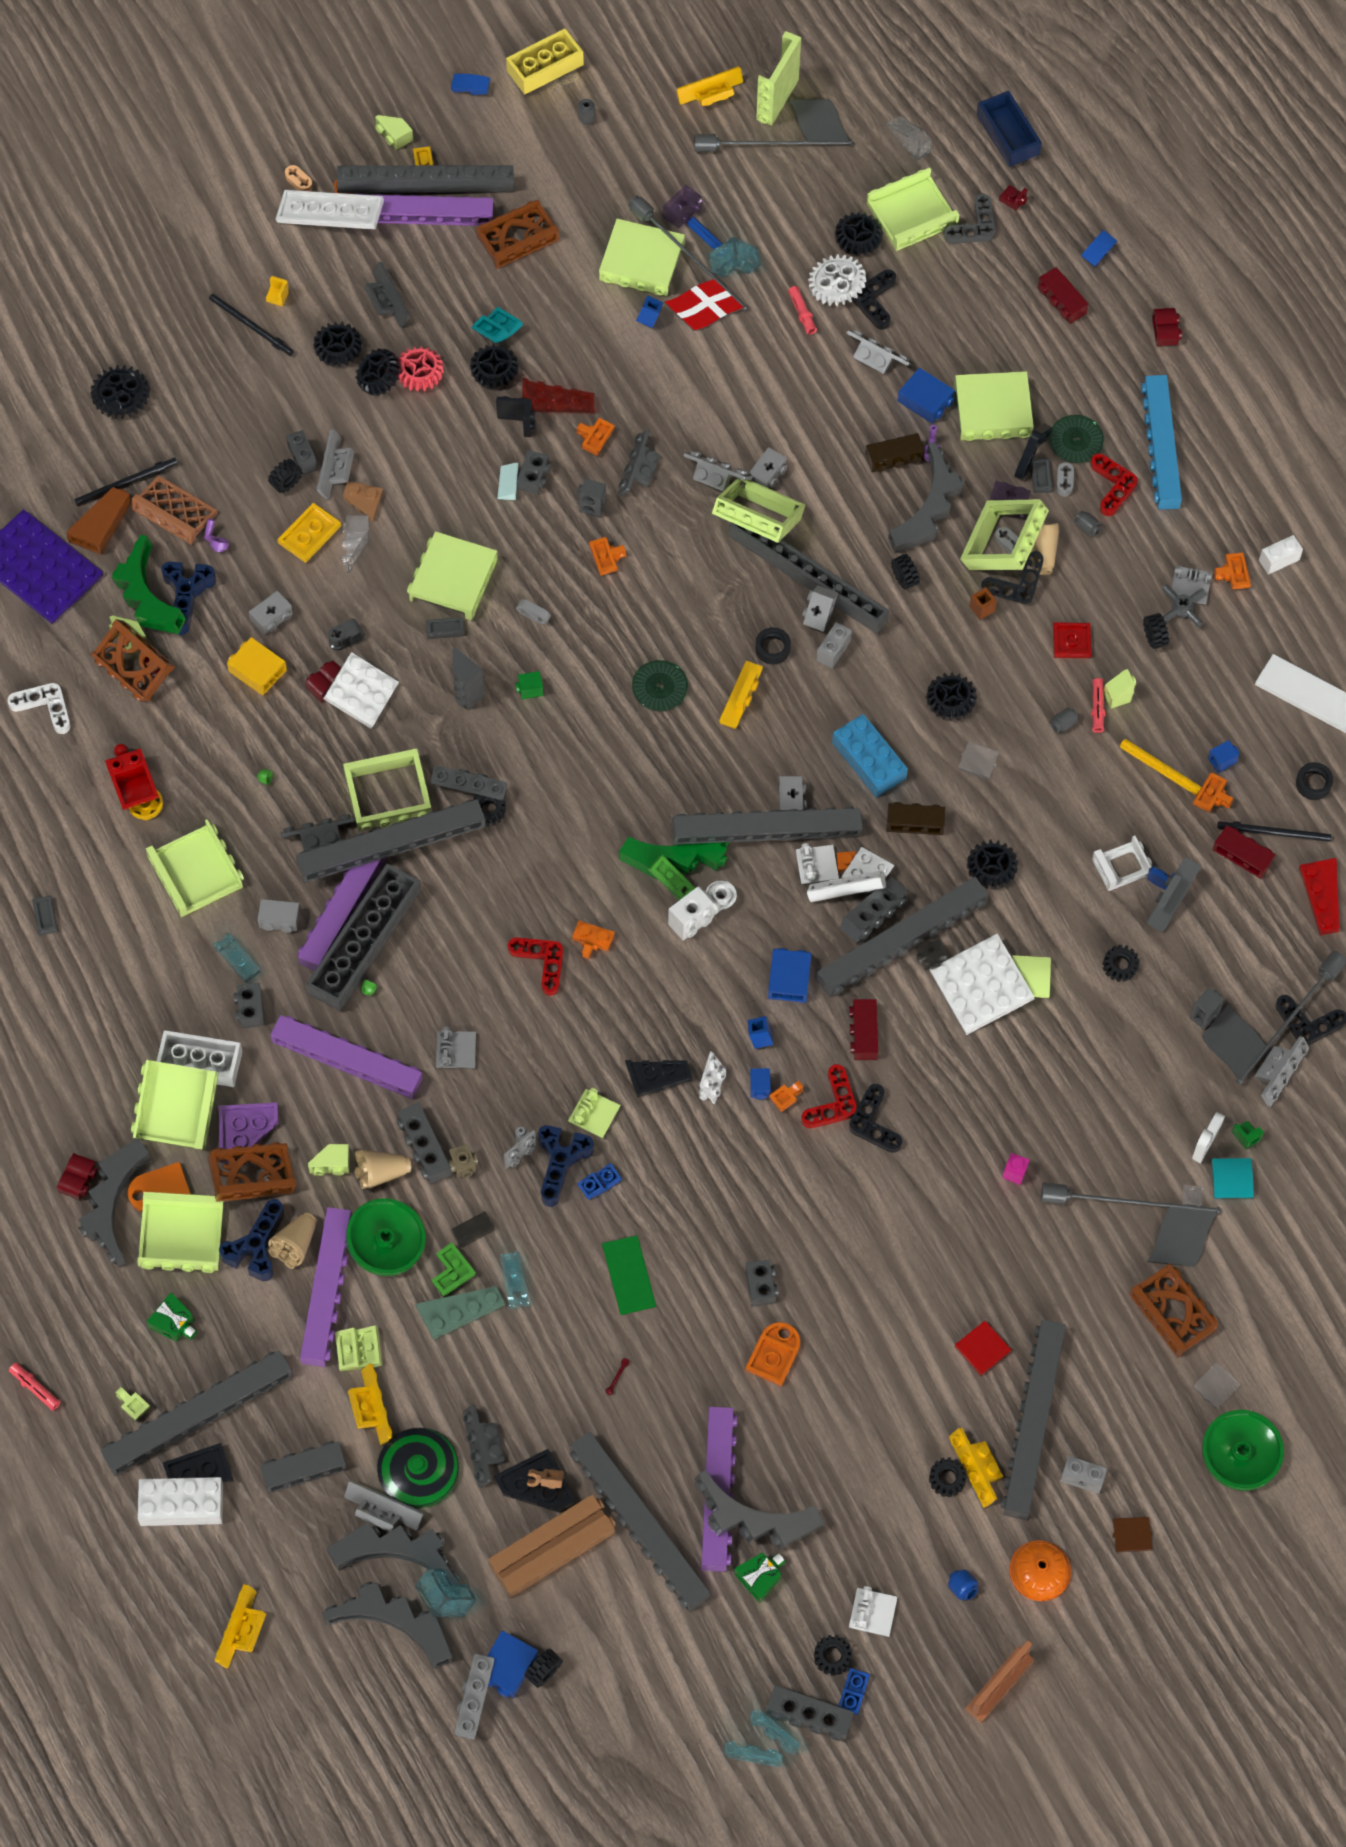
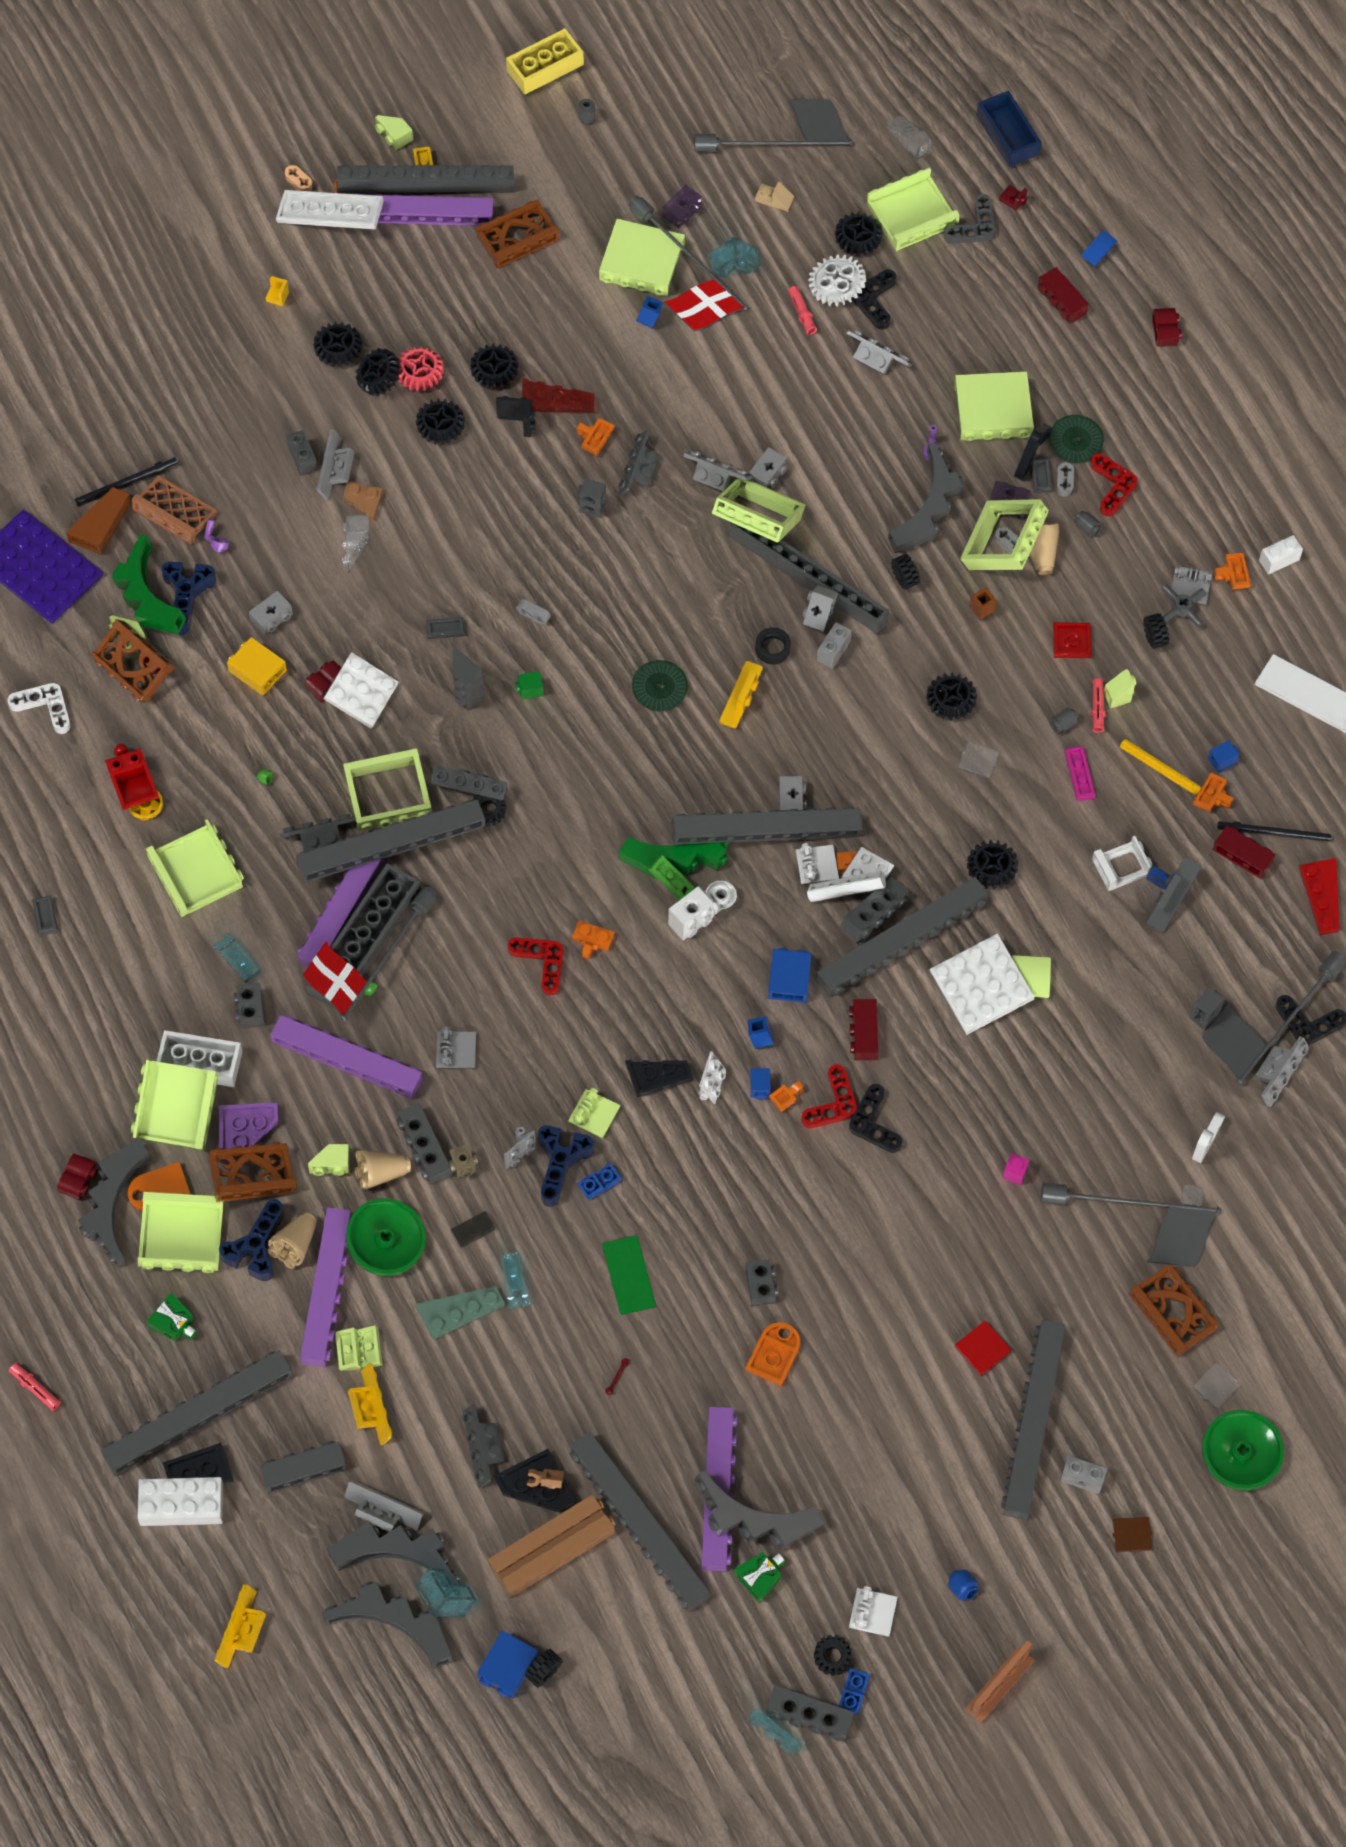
black gear [90,365,150,419] -> none
yellowish green plate [115,1387,150,1422] -> none
black bar [209,294,294,356] -> none
light grey brick [258,899,300,933] -> none
black tyre [268,459,303,493] -> none
yellow plate [277,503,341,563] -> none
dark grey piece [328,619,365,650] -> none
dark grey bracket [364,262,409,327] -> none
dish [377,1428,459,1509] -> none
yellowish green panel [407,531,498,620] -> none
bright green plate [432,1243,476,1298] -> none
blue slope [451,74,491,95] -> none
light grey bracket [455,1654,494,1740] -> none
teal slope [471,307,523,343] -> none
light aqua slope [498,463,519,500] -> none
dark grey brick [517,450,551,495] -> none
orange hinge [589,537,627,576] -> none
yellow bracket [676,66,743,106] -> none
blue axle [687,217,728,256] -> none
clear light blue plate [724,1741,783,1768] -> none
yellowish green panel [756,31,801,126] -> none
dark azure brick [832,714,908,798] -> none
dark brown brick [865,433,925,473] -> none
dark brown brick [886,802,945,836] -> none
blue brick [897,367,955,424] -> none
clear smoke brick [916,939,947,970] -> none
black tyre [929,1457,967,1497] -> none
yellow bracket [949,1427,1003,1508] -> none
black beam [981,551,1044,604] -> none
orange hat [1009,1540,1071,1601] -> none
black tyre [1103,945,1139,982] -> none
dark azure brick [1141,375,1182,510] -> none
teal slope [1211,1158,1254,1198] -> none
green panel [1232,1121,1264,1150] -> none
black tyre [1296,762,1333,800] -> none
none -> flag [302,887,436,1022]
none -> black gear [416,398,465,445]
none -> tan slope [755,181,794,212]
none -> dark pink tile [1064,746,1096,801]

